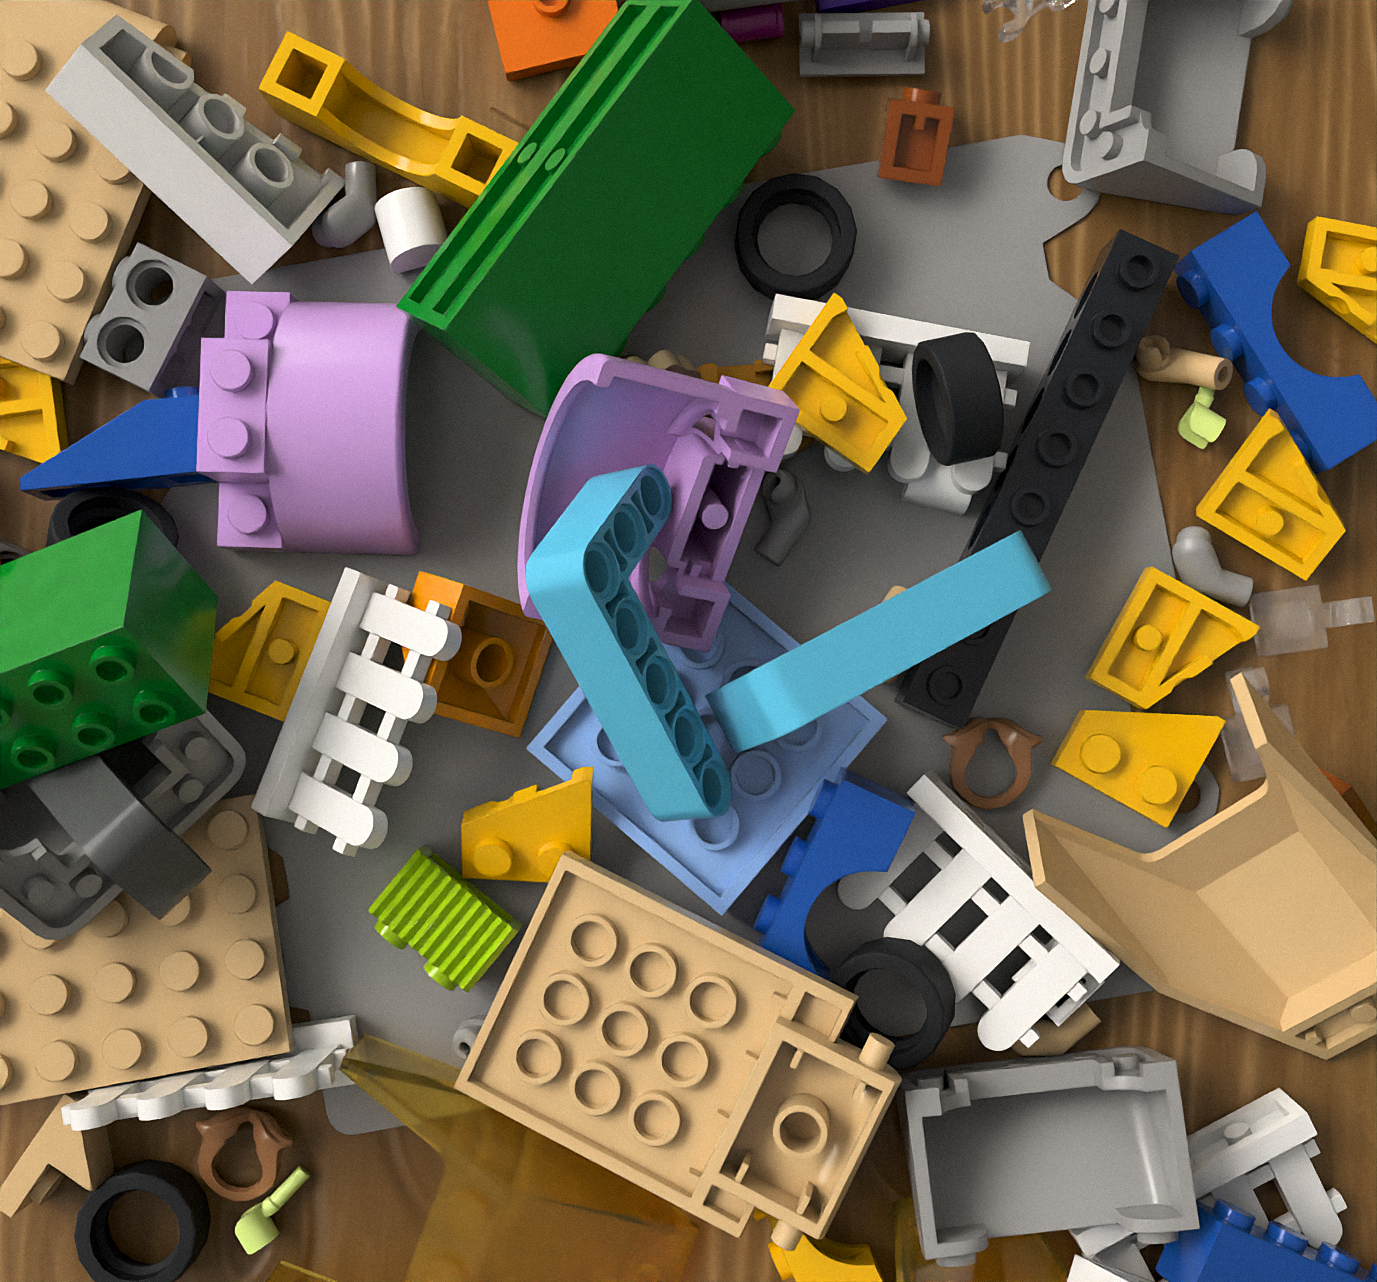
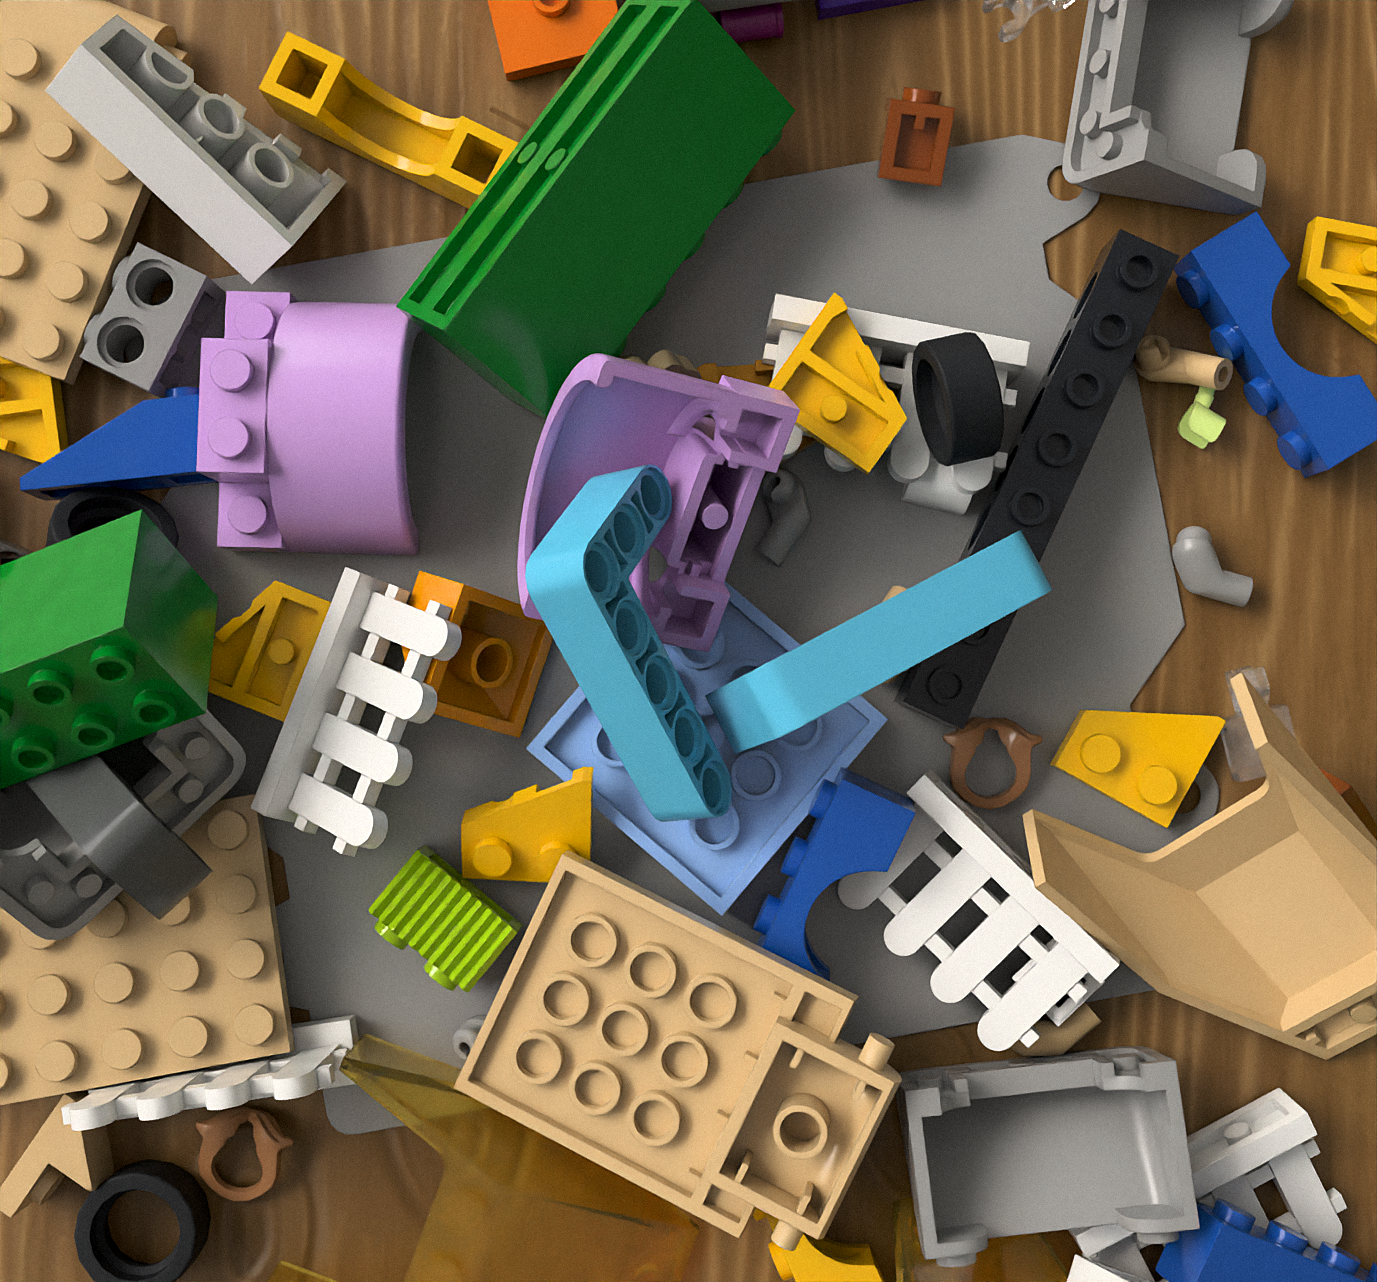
yellowish green hand [235,1165,310,1254] -> none
light grey arm [311,161,377,248] -> none
white brick [374,187,448,275] -> none
black tyre [734,173,857,301] -> none
light grey hinge [799,12,930,77] -> none
black tyre [830,937,956,1071] -> none
yellow wing [1084,566,1260,709] -> none
yellow wing [1196,408,1346,581] -> none
clear plate [1249,584,1375,657] -> none

